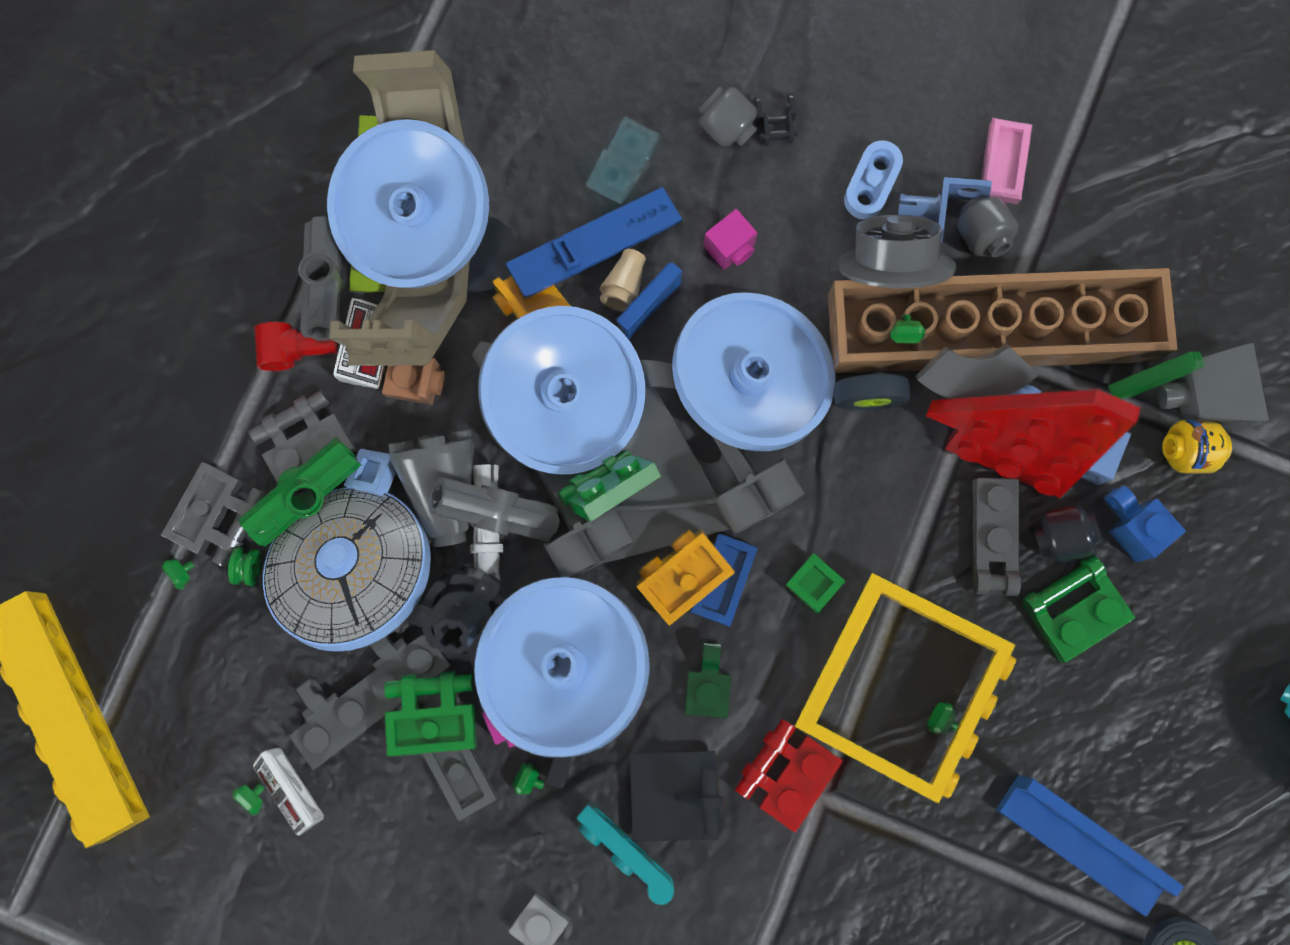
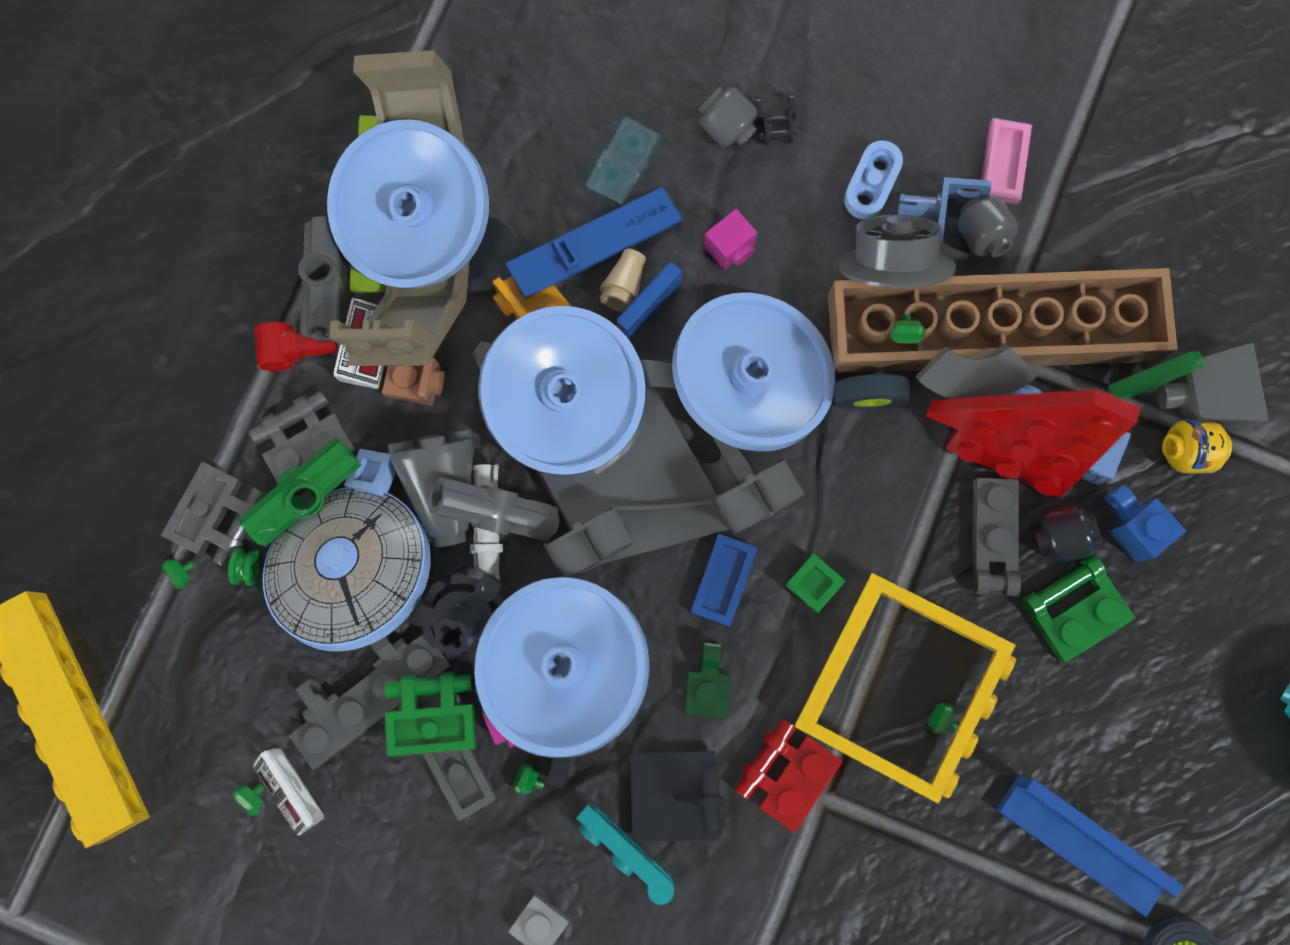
green plate [557,449,661,522] -> none
light orange bracket [637,529,735,626] -> none

